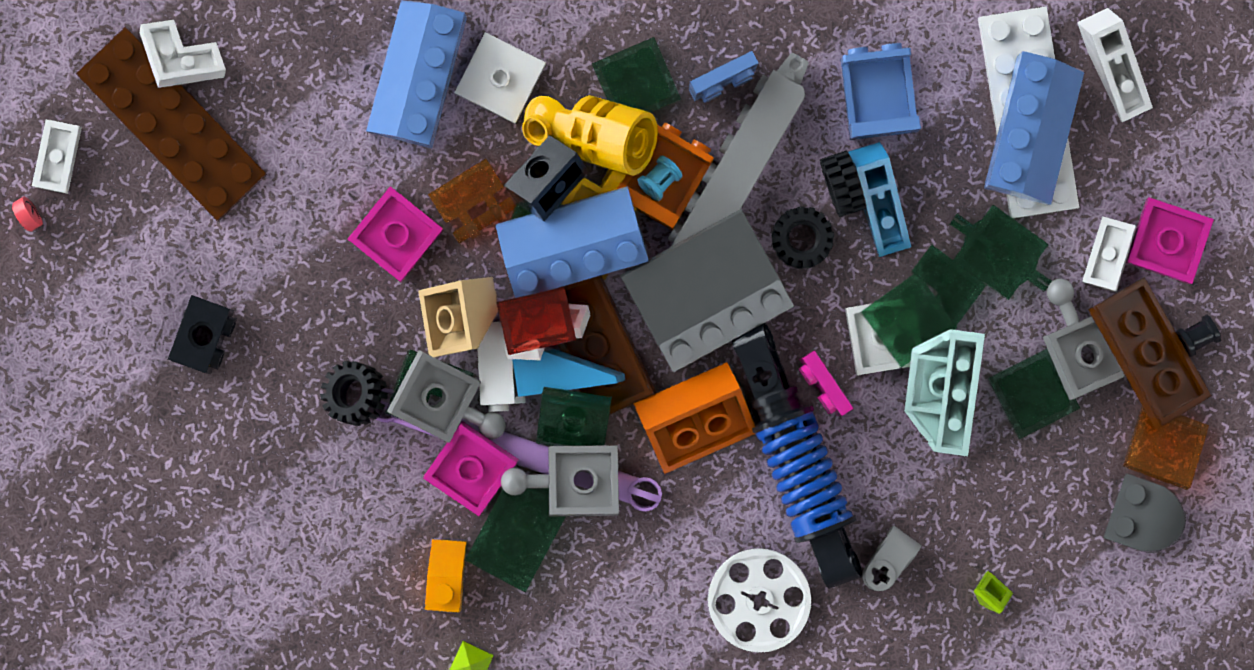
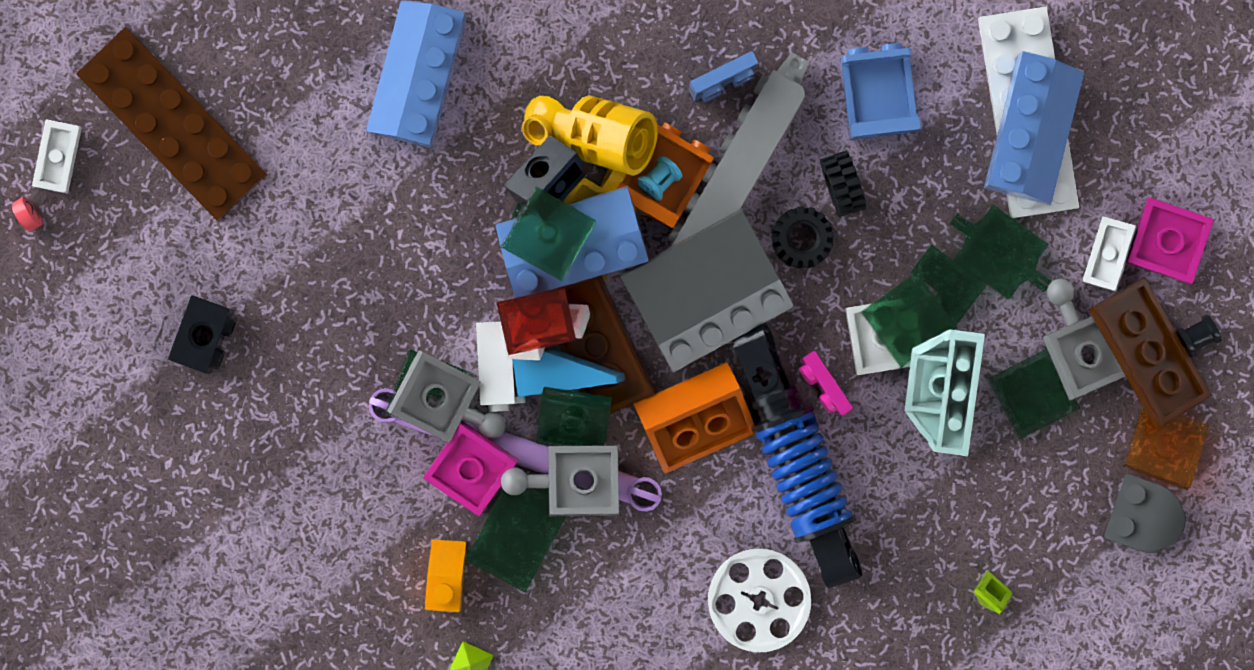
white plate [139,20,226,88] -> none
black tyre [320,361,388,426] -> none
dark pink plate [348,186,444,283] -> none
tan slope [418,277,498,358] -> none
clear orange plate [428,158,517,244] -> none
white plate [454,32,546,124] -> none
clear green plate [592,37,681,113] -> none
dark azure slope [848,142,912,257] -> none
light grey piece [862,525,922,591] -> none
white slope [1077,8,1153,122] -> none
none -> clear green plate [501,186,596,281]

